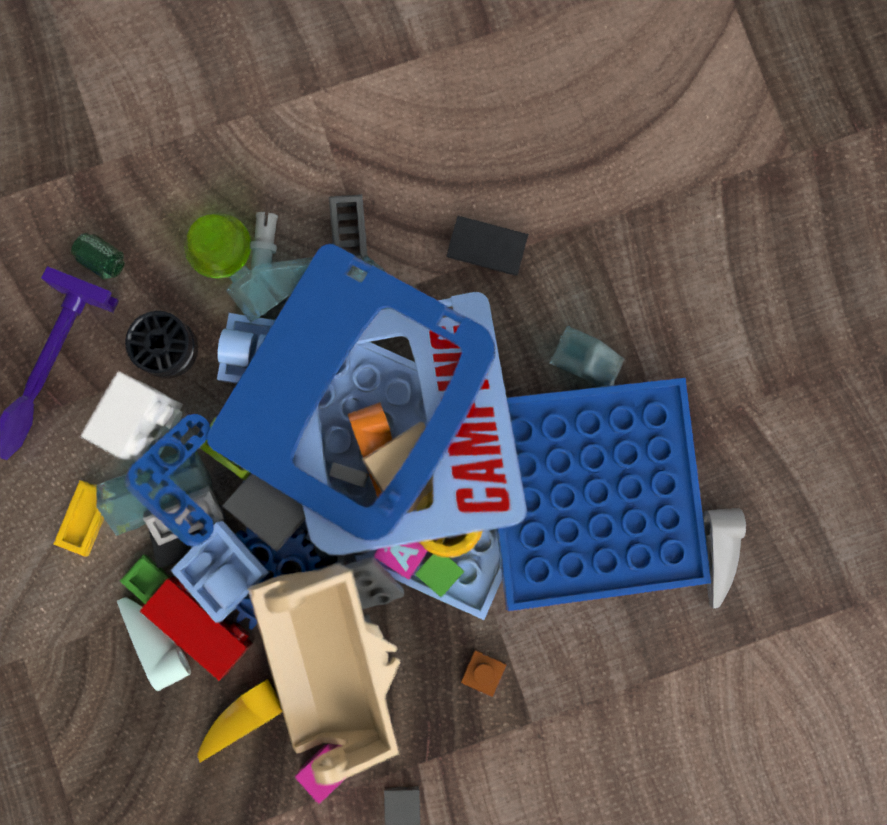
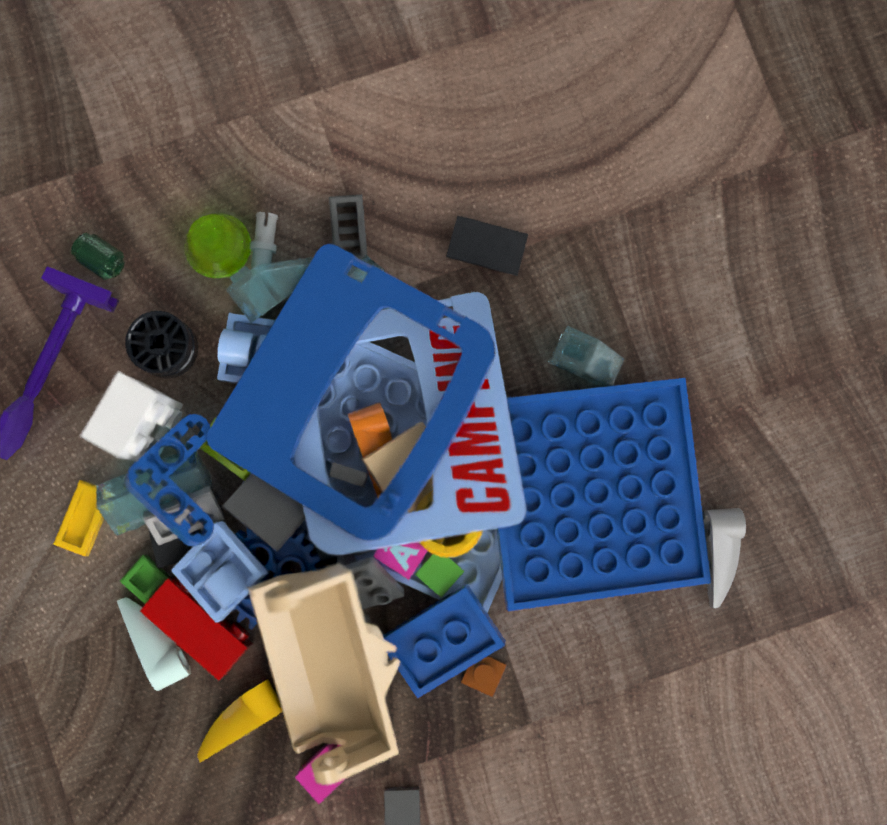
none -> blue plate [382,583,506,698]

